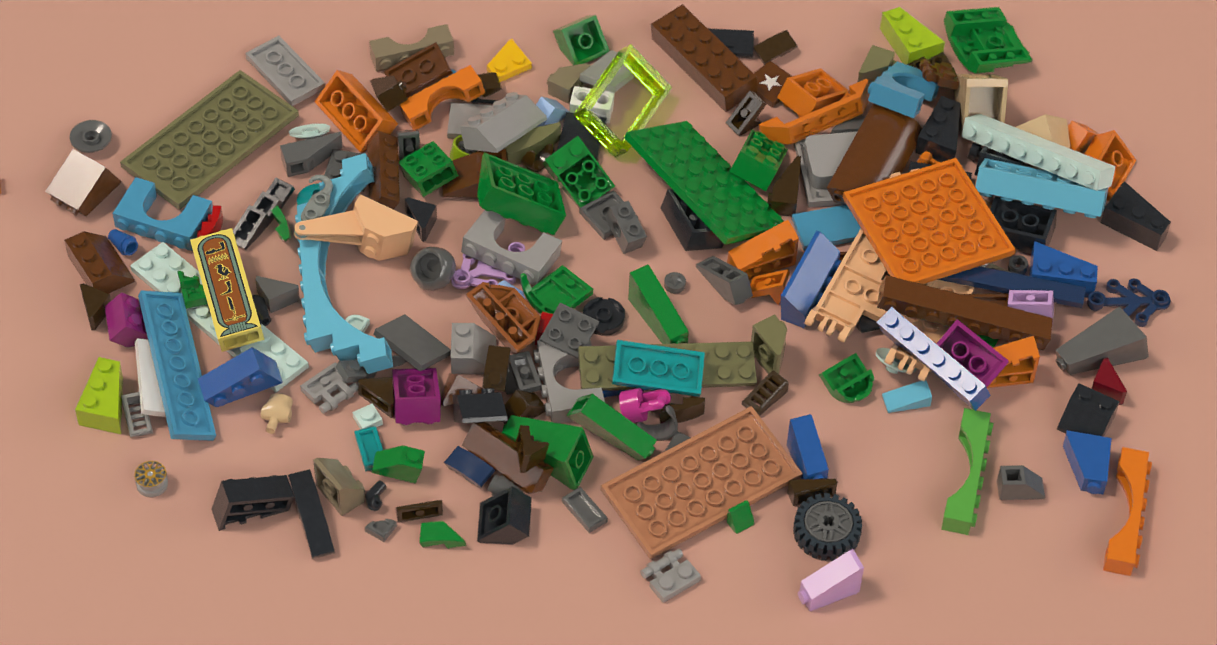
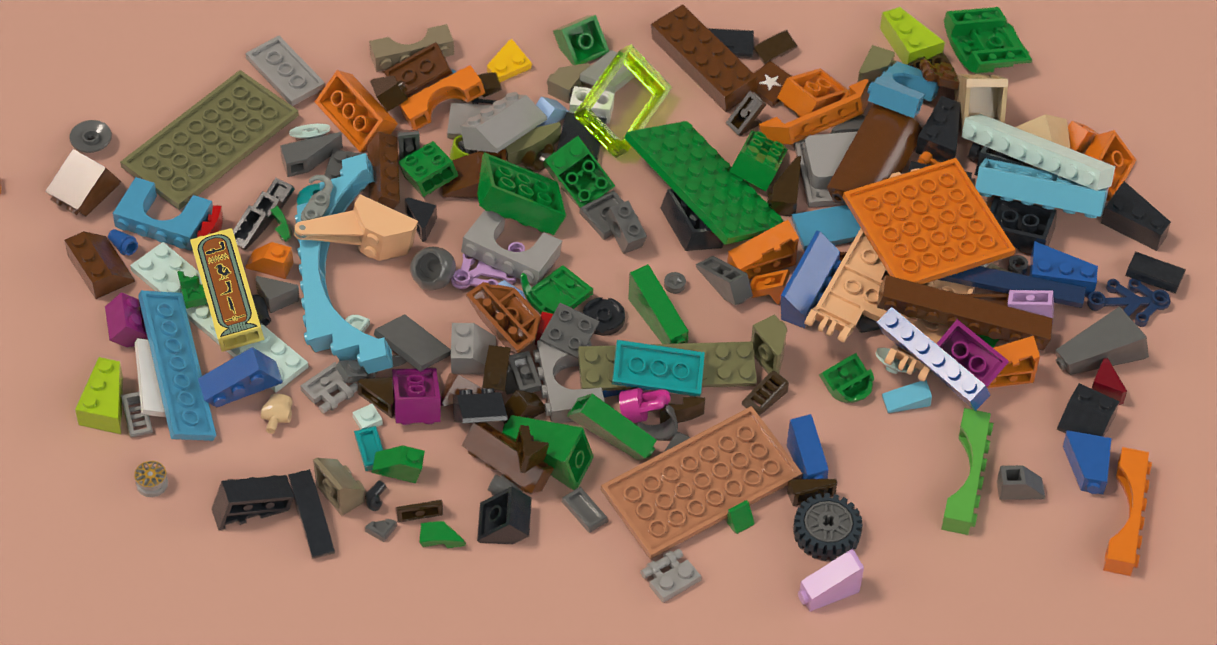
dark brown slope [80,283,111,331] -> none
dark blue slope [444,446,495,488] -> none
none -> orange slope [245,242,294,279]
none -> black piece [1125,252,1186,294]

